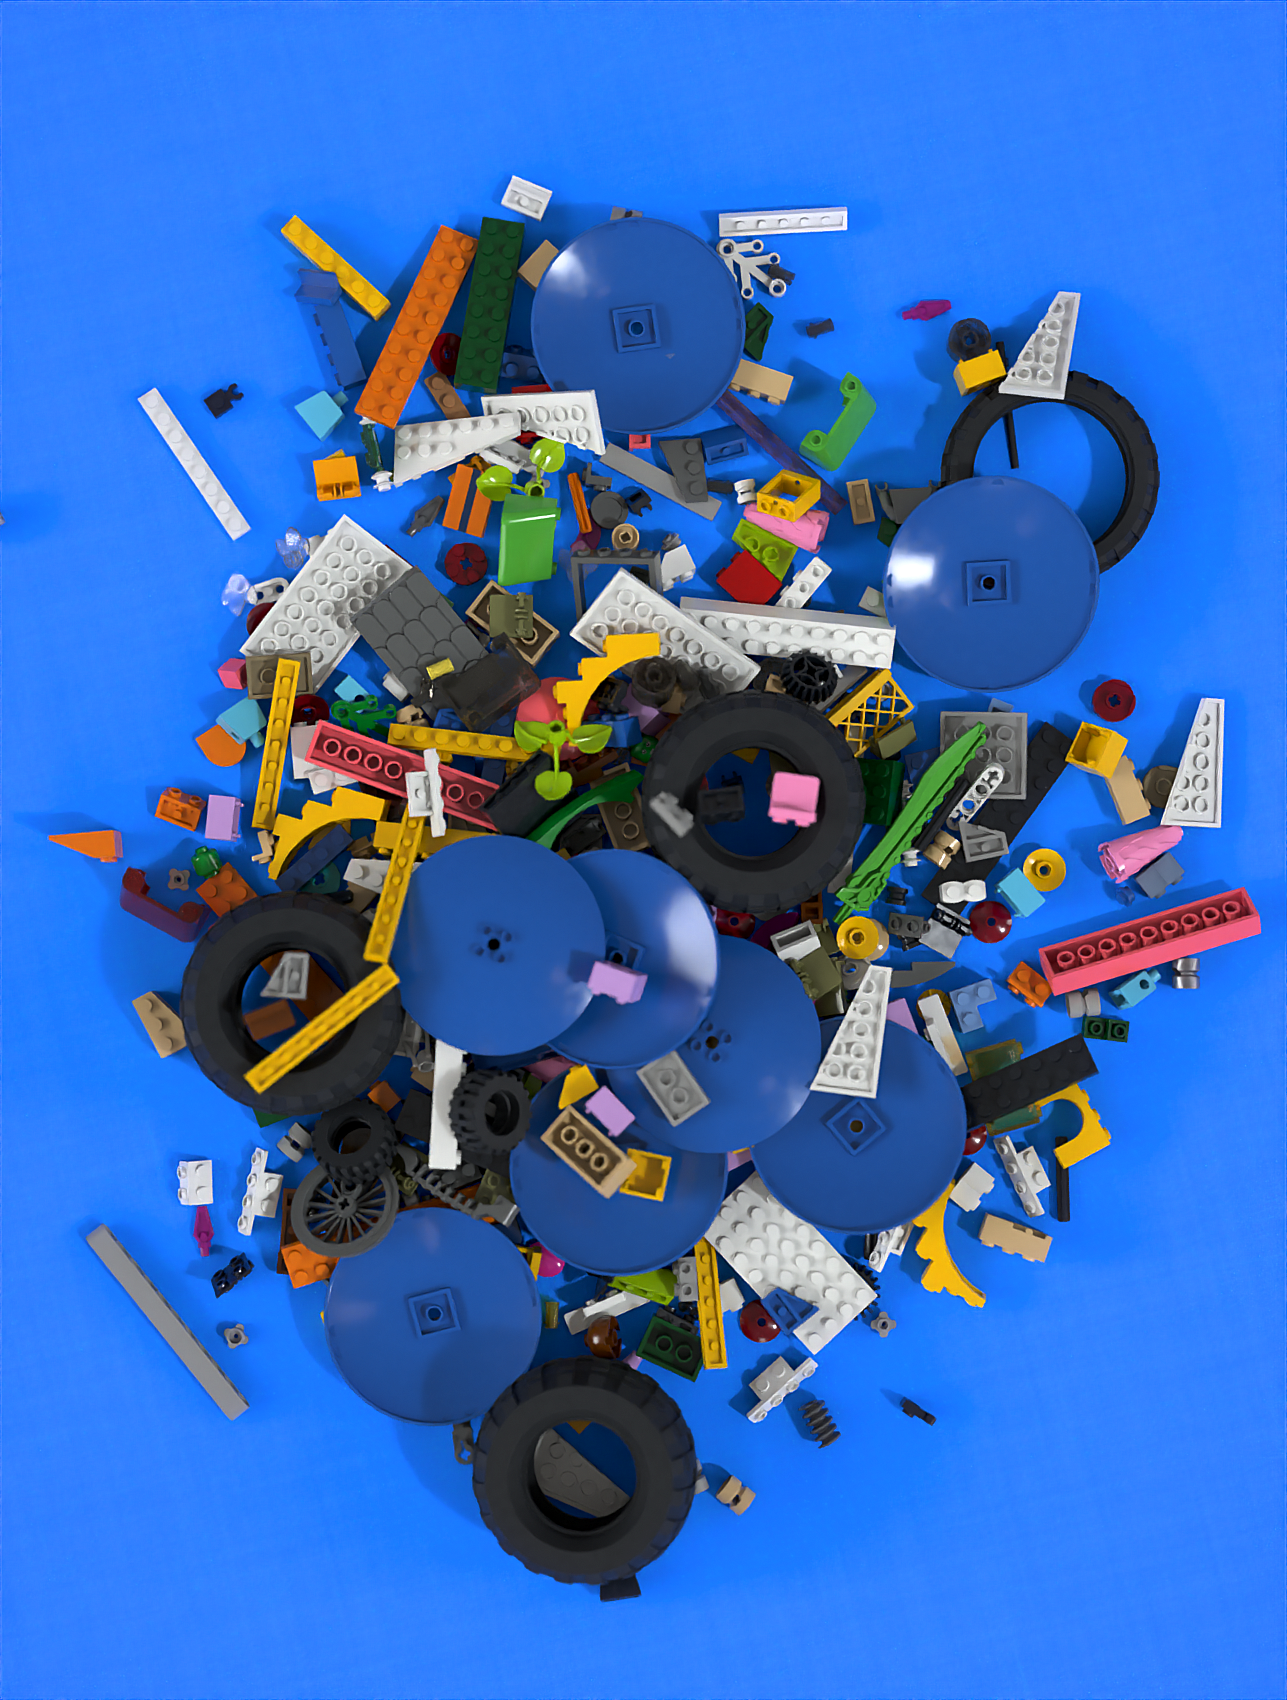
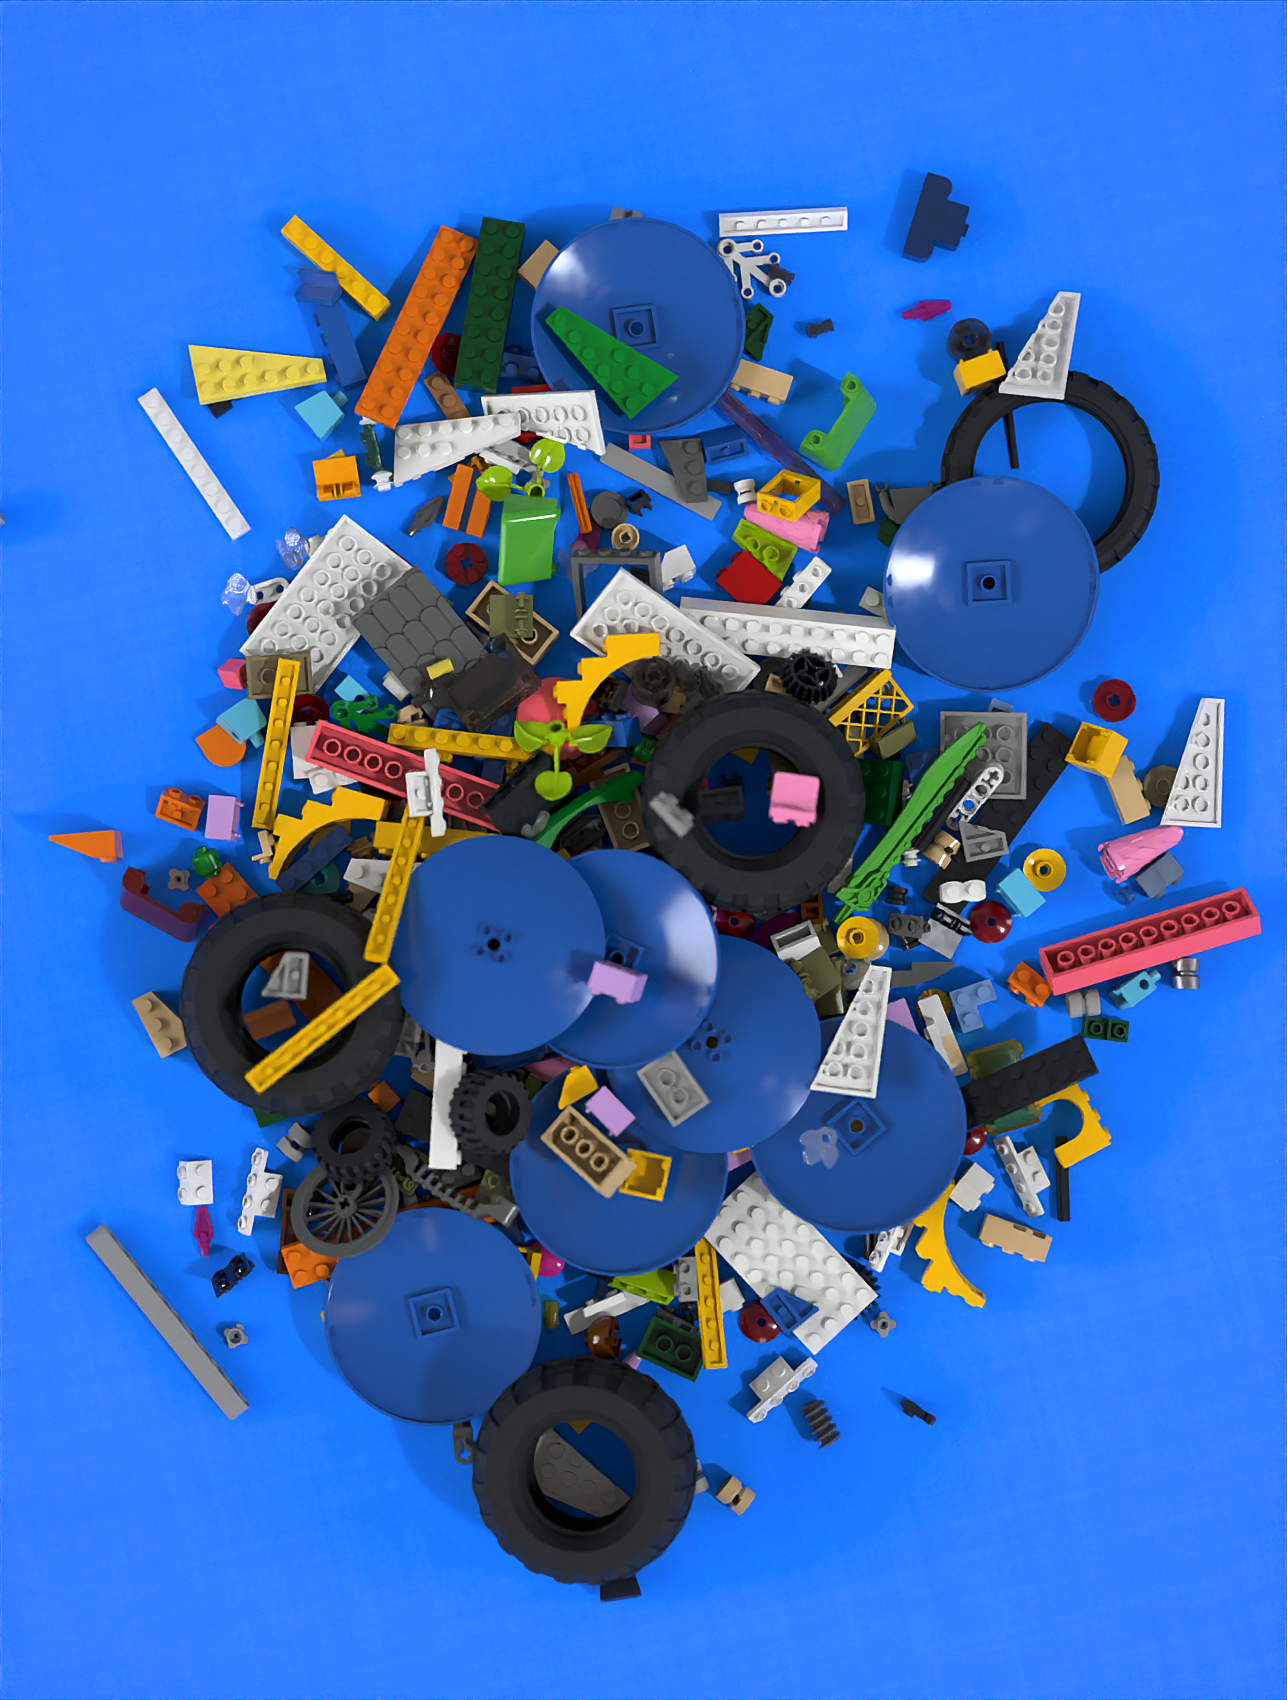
white plate [501,175,552,222] -> none
dark grey bracket [582,462,612,492] -> none
light grey plate [661,532,681,552] -> none
none -> light yellow wing [188,345,327,405]
none -> clear arm [521,811,550,838]
none -> green wing [545,306,679,420]
none -> clear plate [799,1127,839,1168]
none -> dark blue brick [901,172,970,263]

